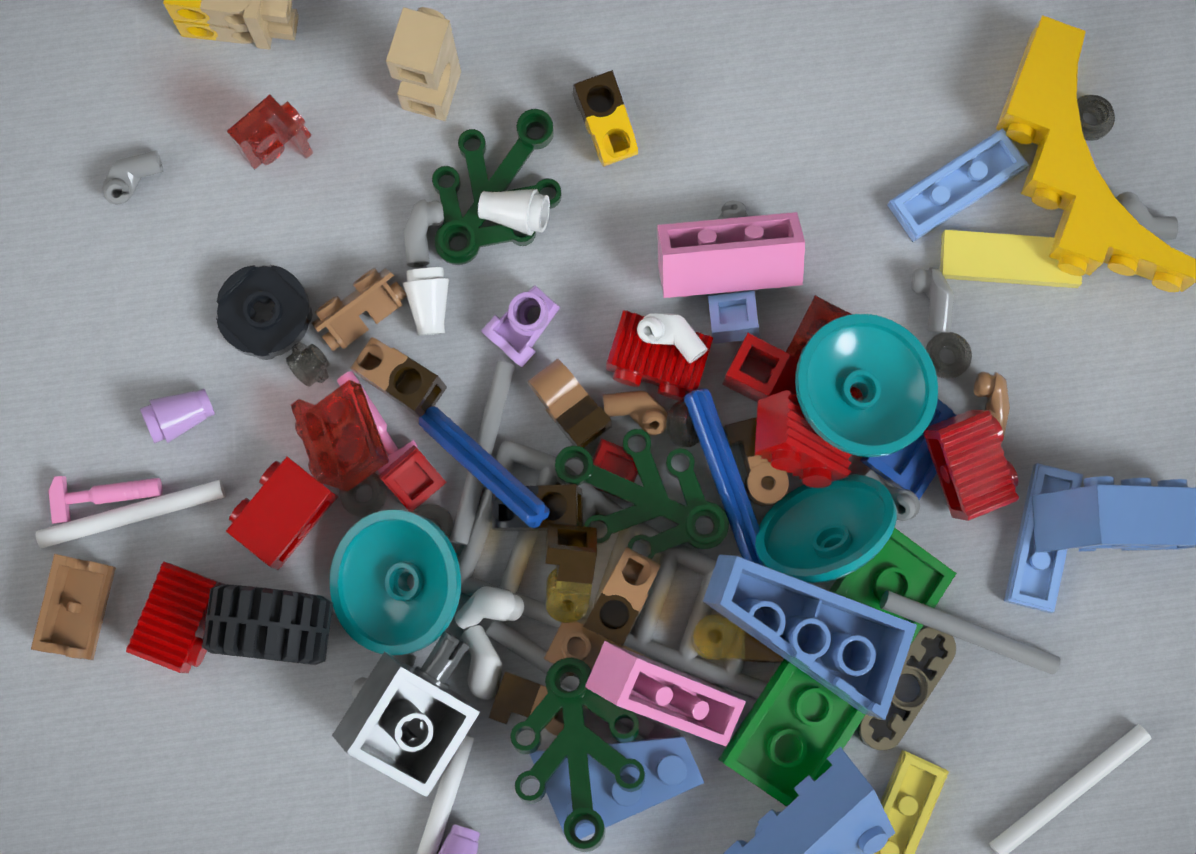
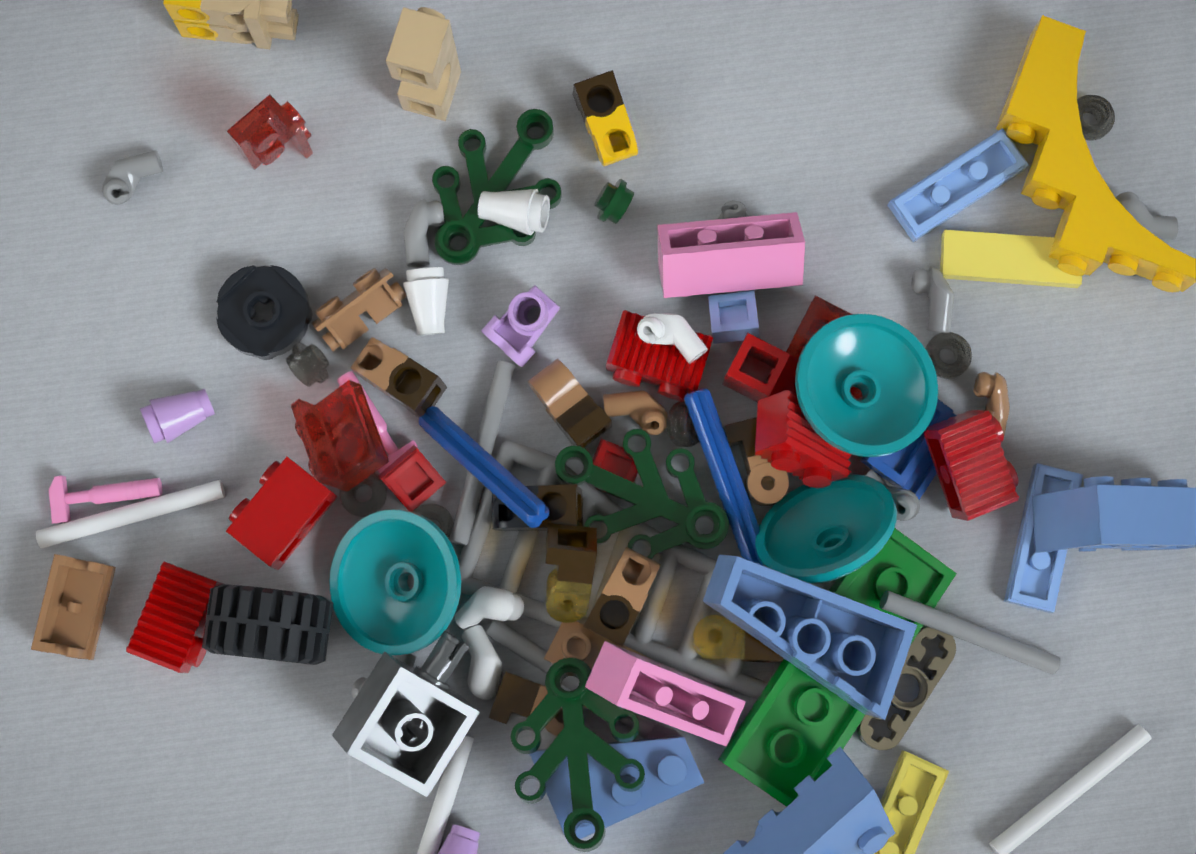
none -> dark green plate [594,179,634,224]

